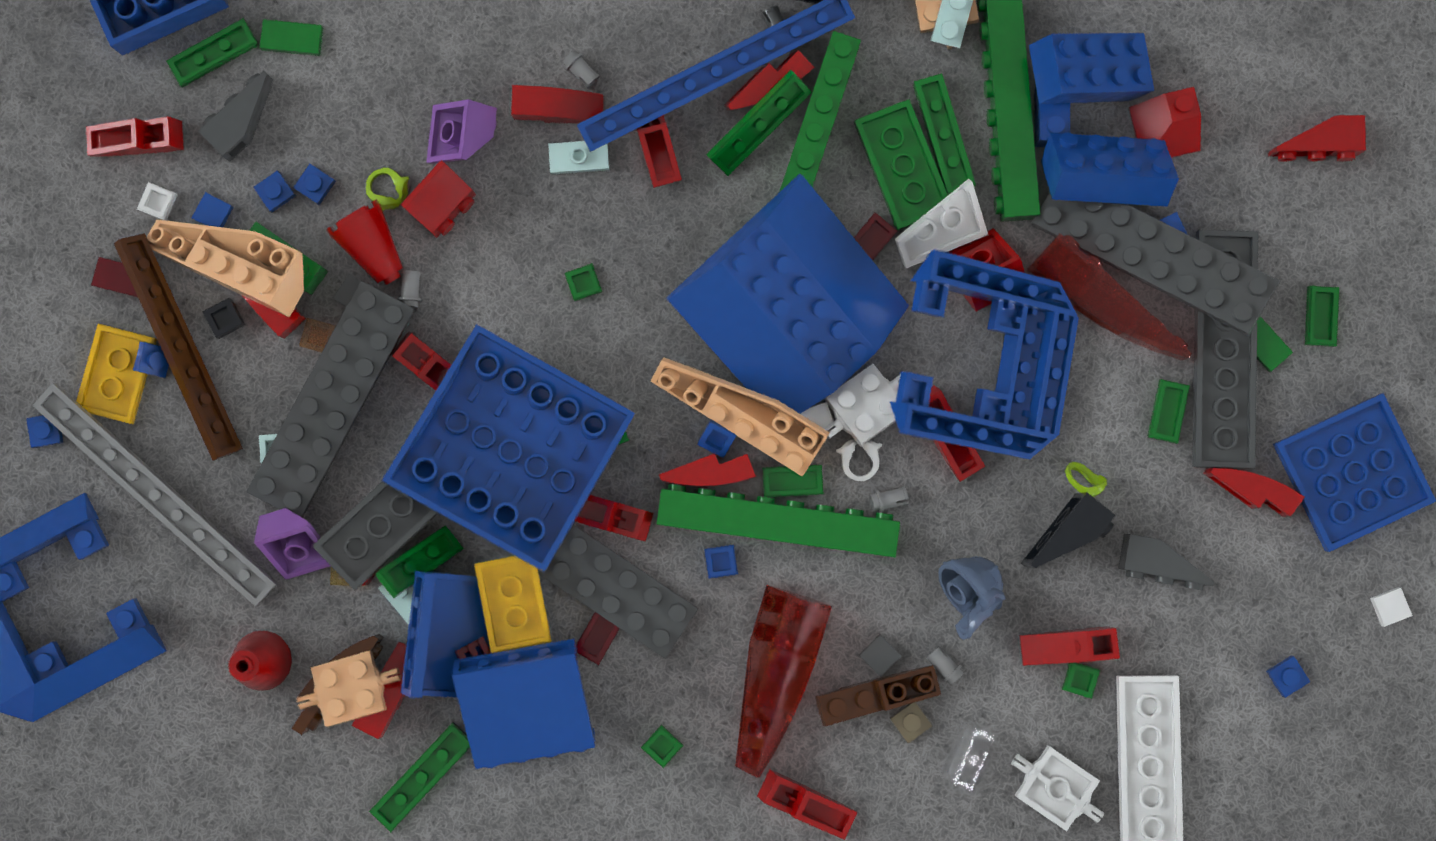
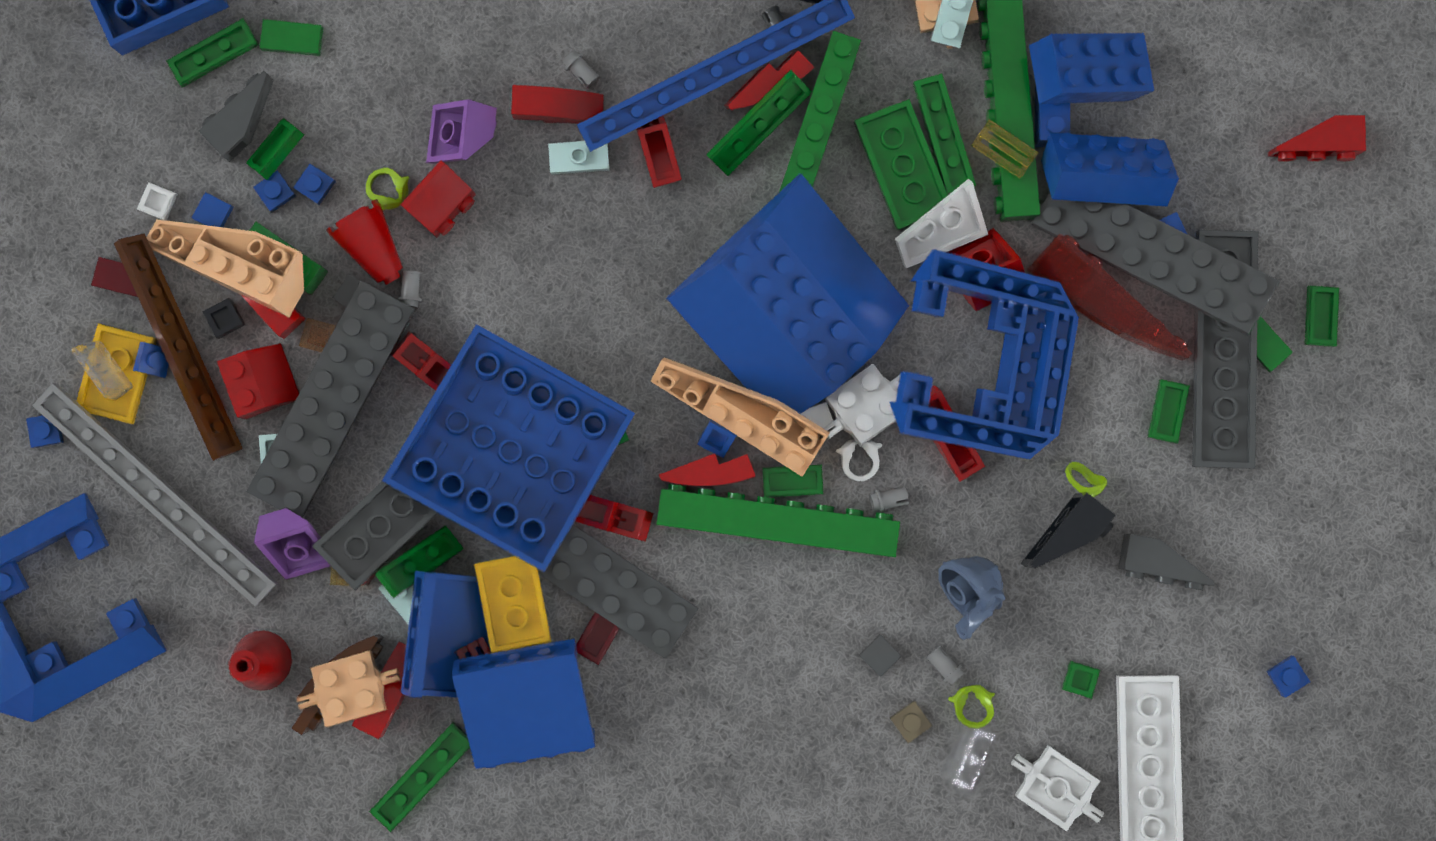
red slope [86,116,184,157] -> none
green tile [564,264,602,302] -> none
green tile [641,724,683,768] -> none
blue tile [704,545,738,579] -> none
clear red wedge [735,585,832,778] -> none
red slope [757,769,858,840] -> none
reddish brown slope [815,665,941,726] -> none
dark red tile [854,212,897,261] -> none
red slope [1019,626,1120,666] -> none
red slope [1129,87,1201,158] -> none
red slope [1203,468,1305,517] -> none
blue plate [1273,393,1436,552] -> none
white tile [1370,587,1413,627] -> none
none -> clear slope [71,340,133,400]
none -> red slope [217,343,299,420]
none -> green tile [246,118,305,180]
none -> lime piece [948,685,995,729]
none -> clear yellow tile [971,119,1039,179]

